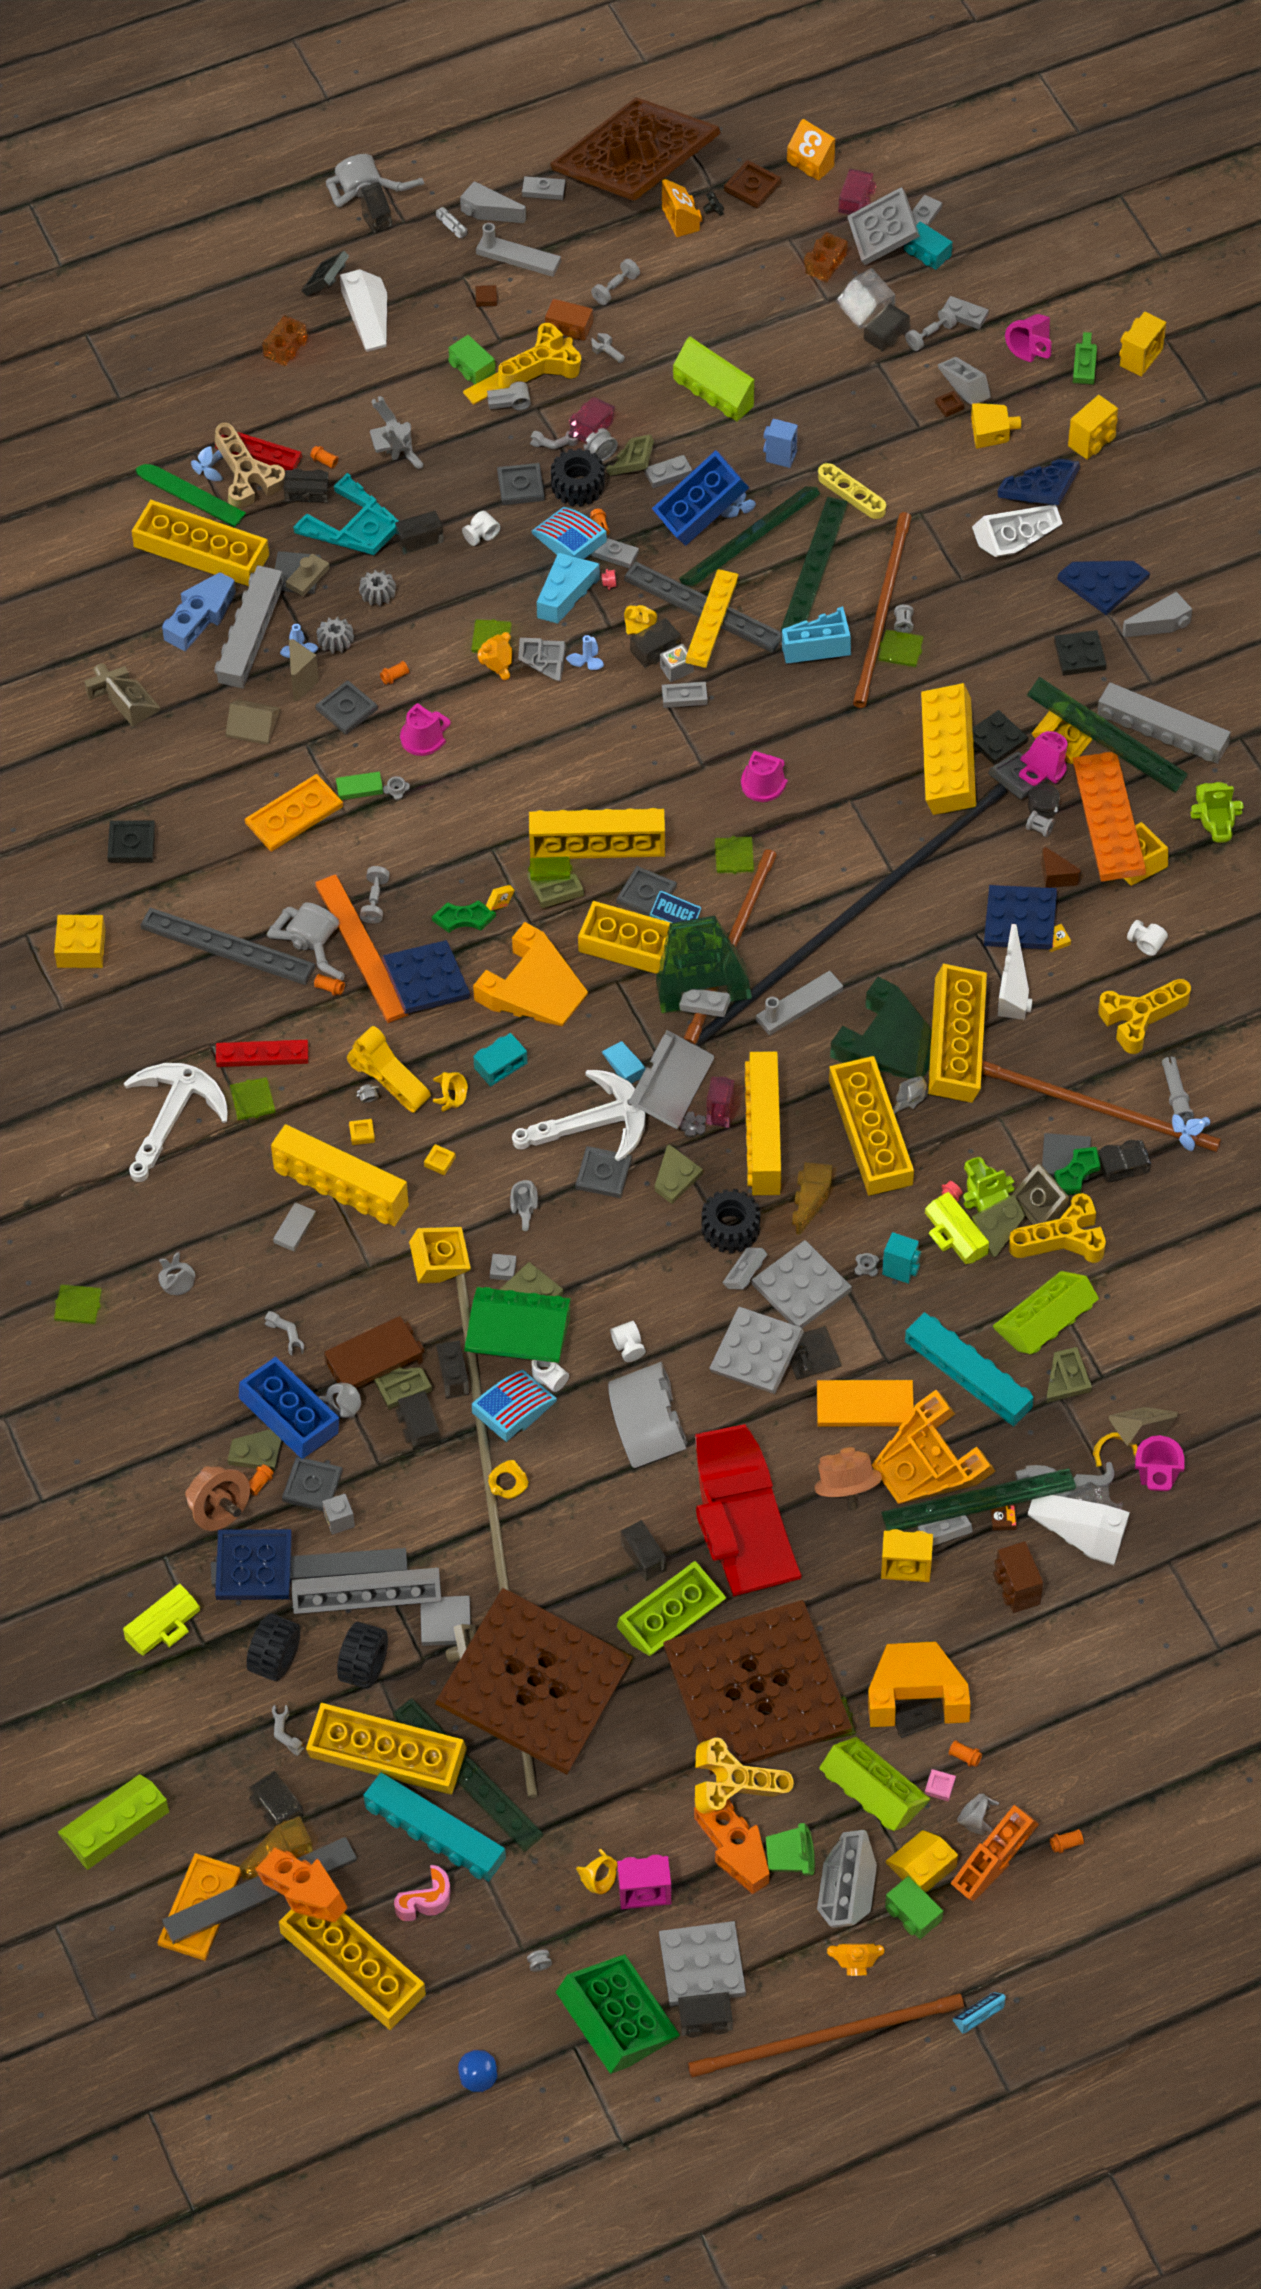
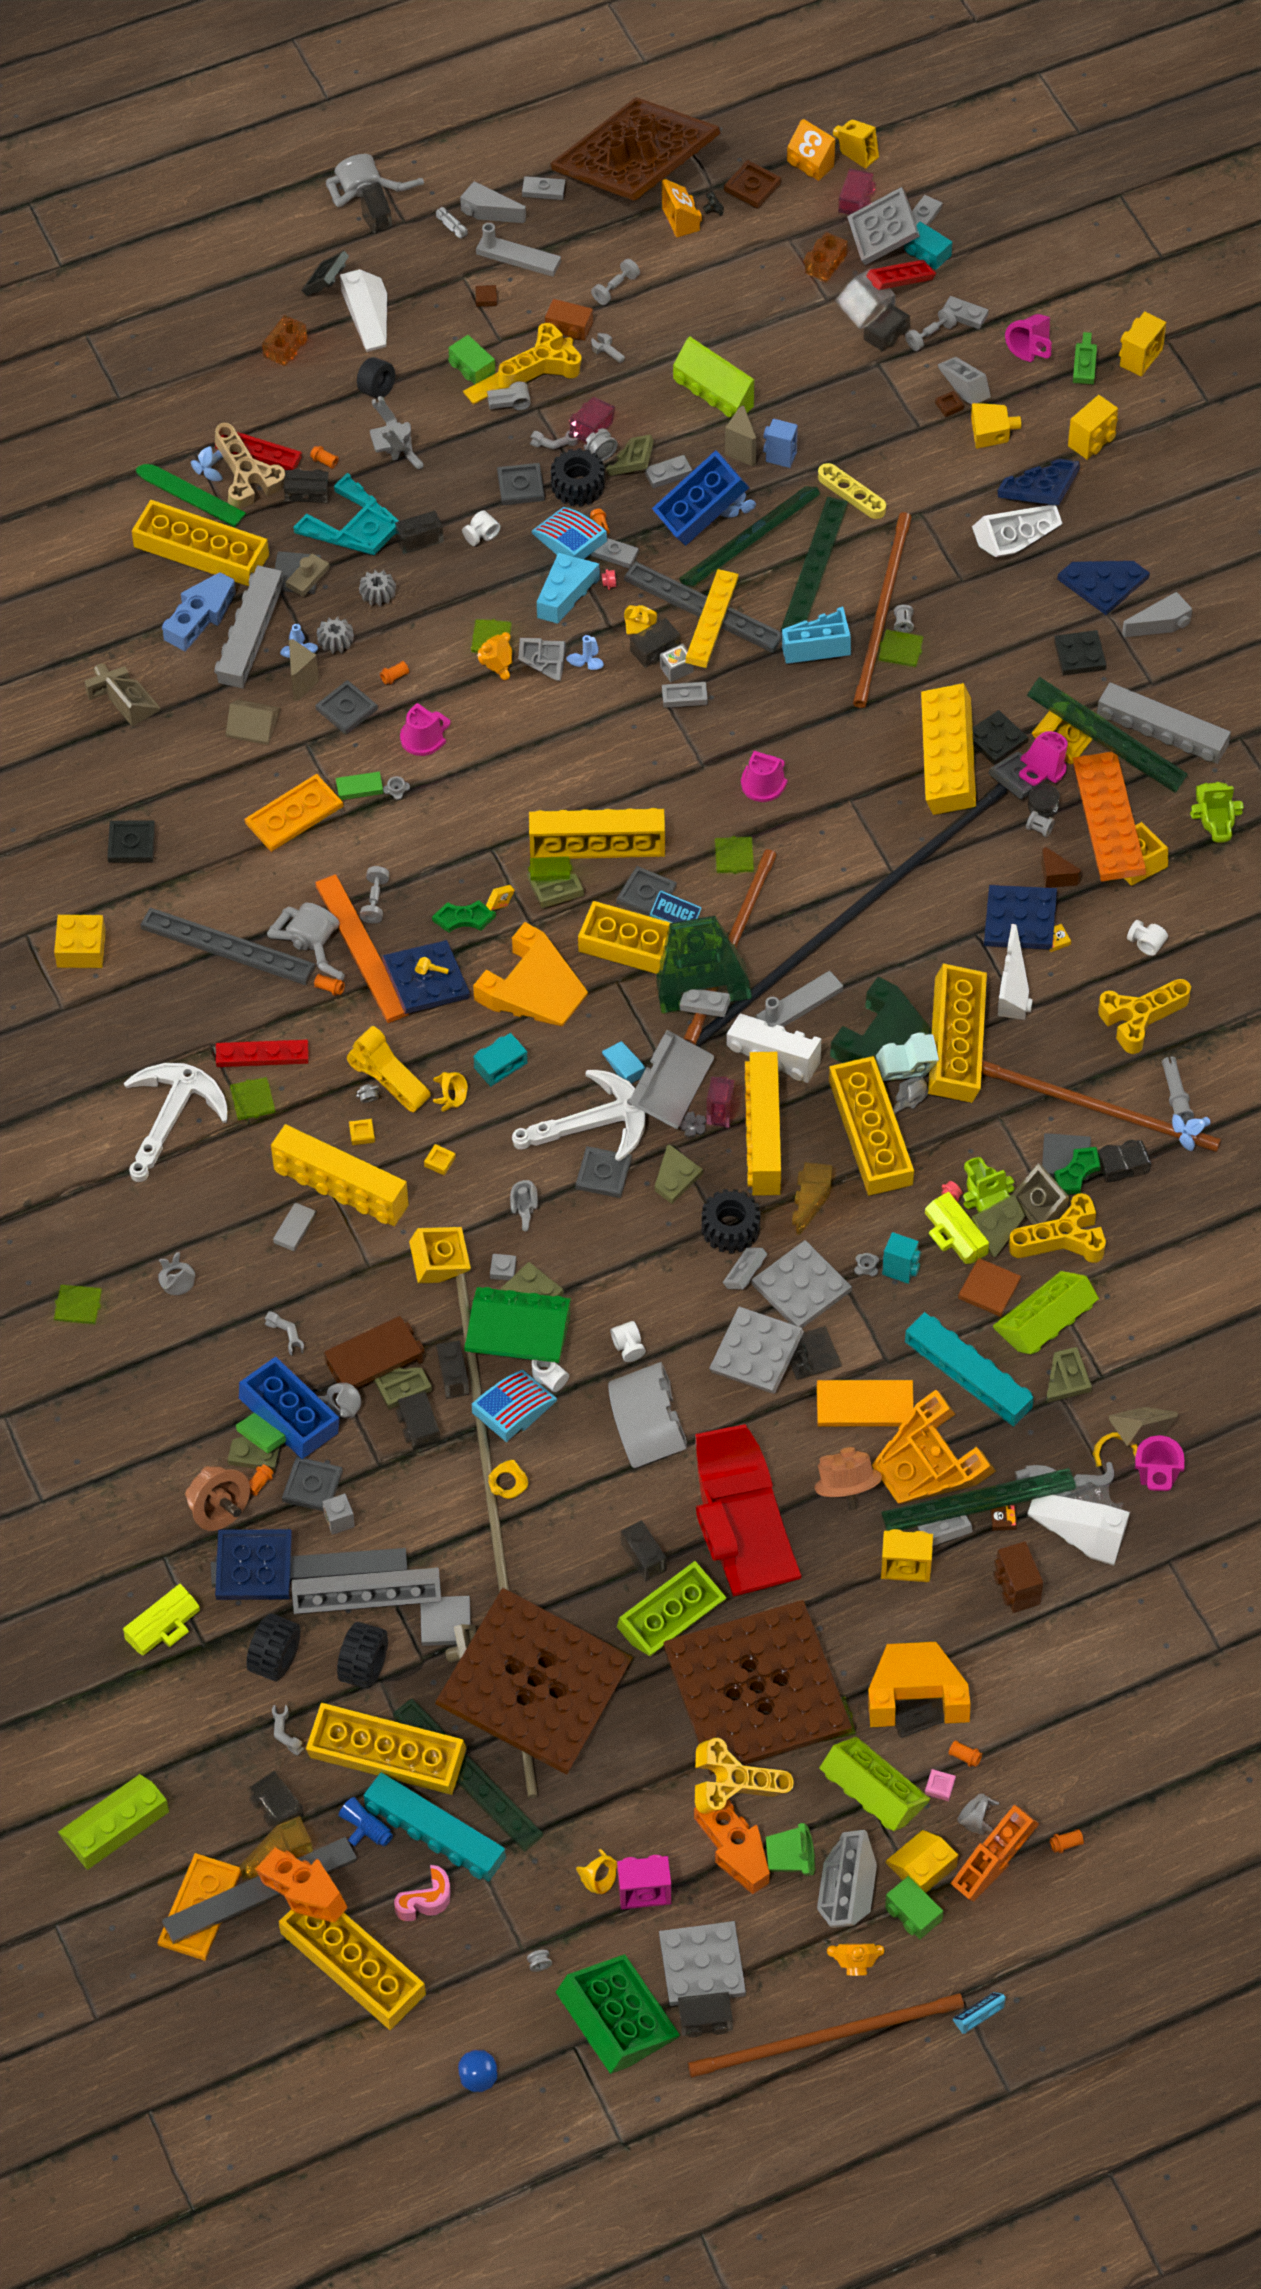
none -> bright green tile [236,1413,286,1454]
none -> blue piece [339,1797,393,1847]
none -> black tyre [357,357,396,399]
none -> yellow hand [415,957,449,975]
none -> dark tan slope [725,406,756,466]
none -> white wedge [727,1014,821,1083]
none -> yellow torso [833,120,879,169]
none -> red plate [866,260,936,290]
none -> light aqua brick [876,1033,939,1081]
none -> dark orange tile [958,1258,1021,1317]

